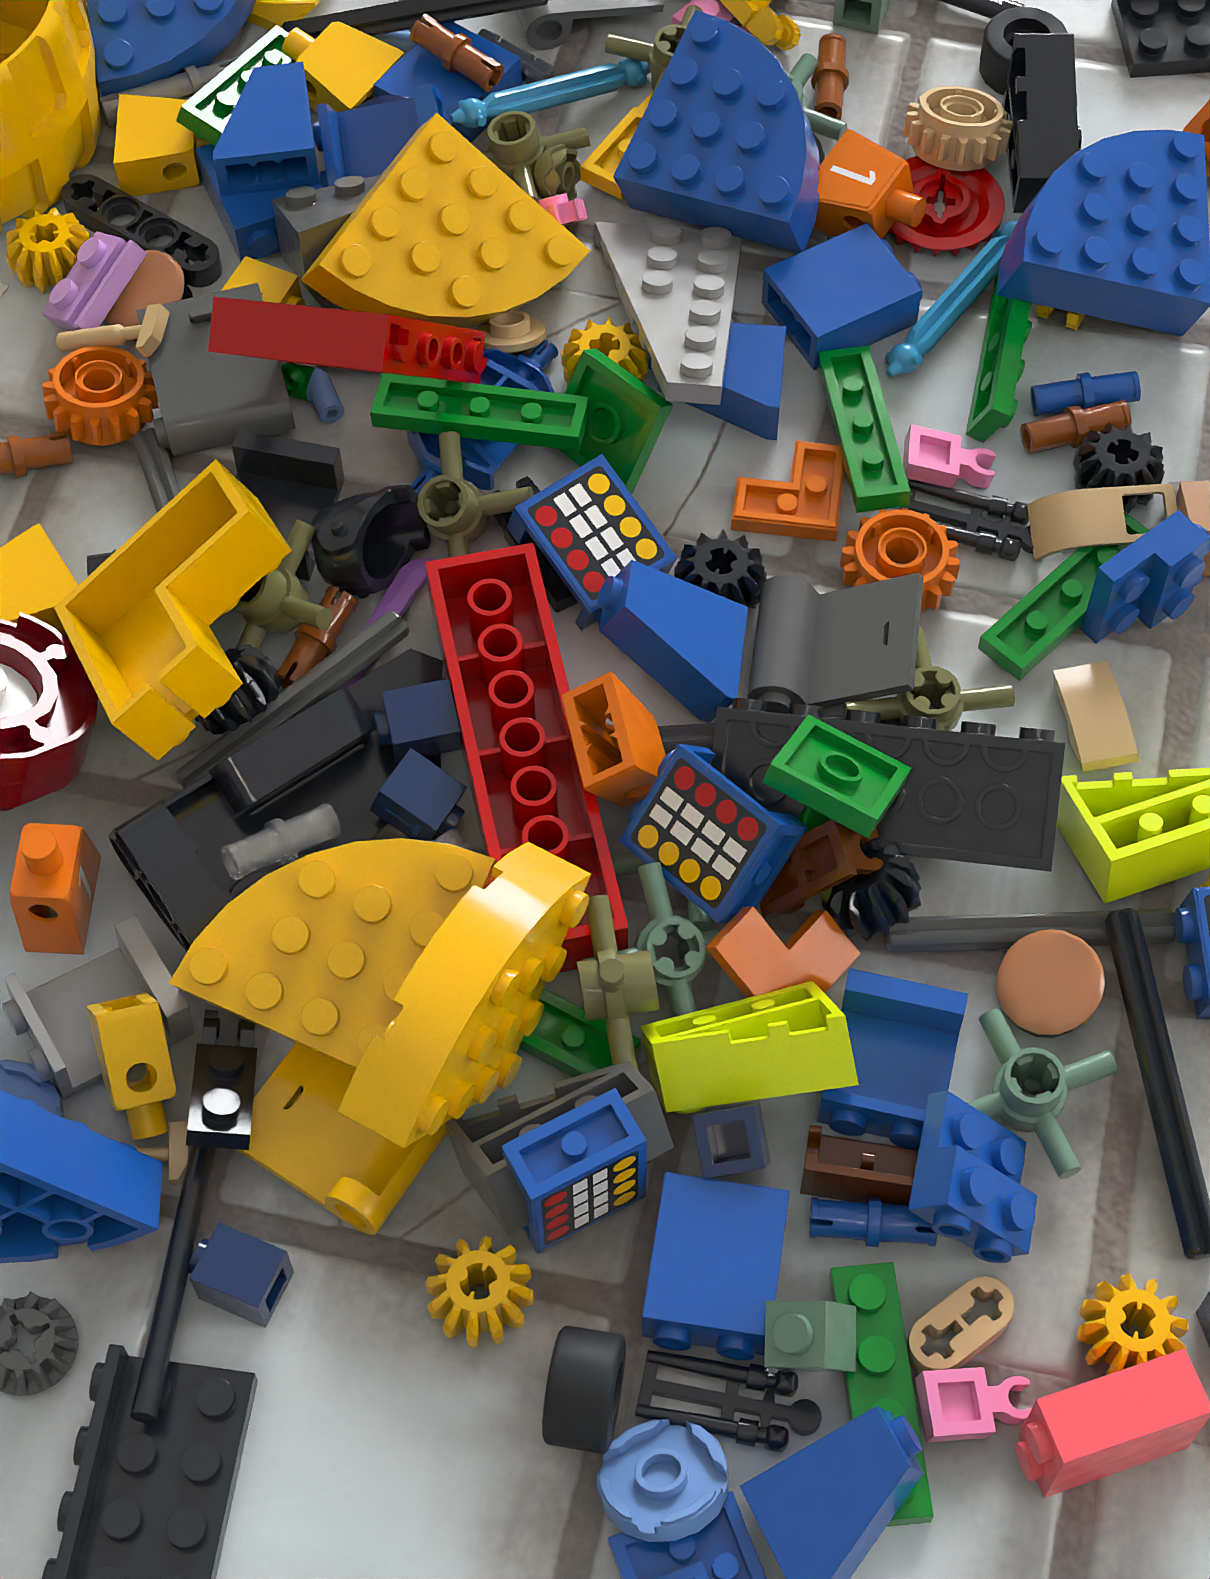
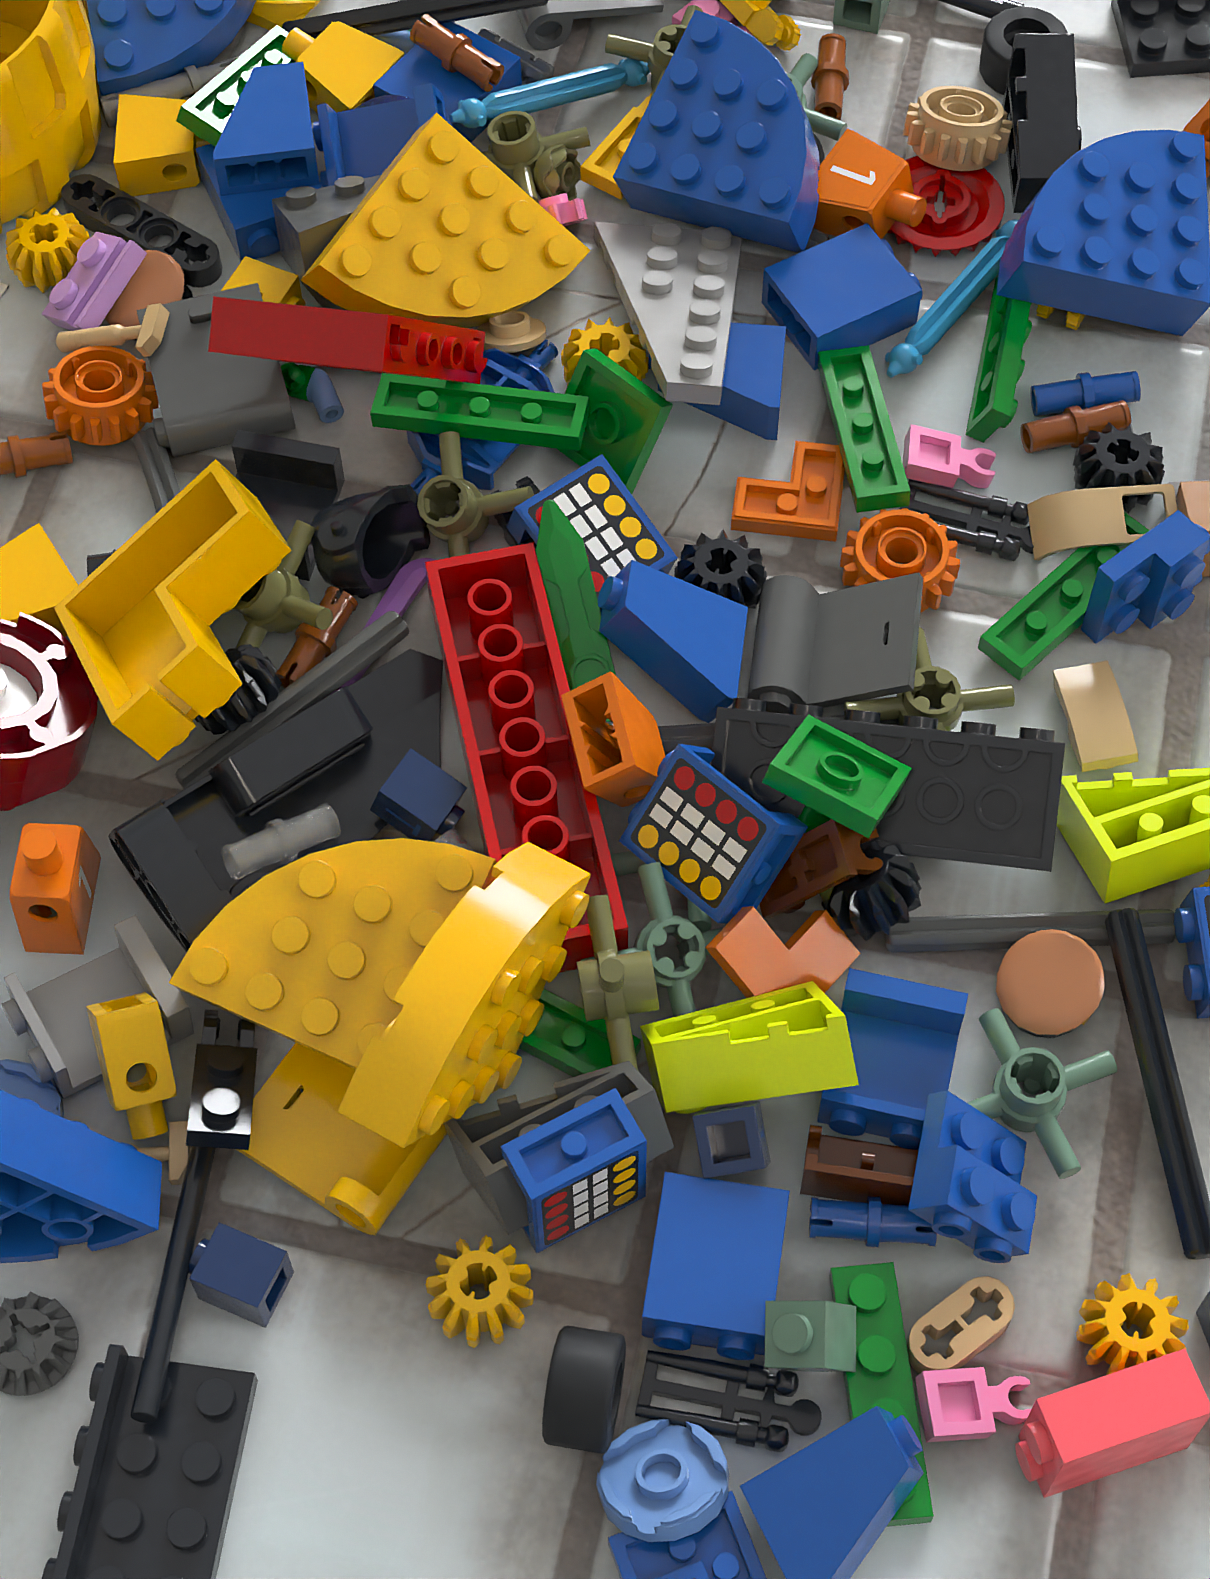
dark blue brick [374,679,461,763] -> none
none -> green piece [536,500,616,724]

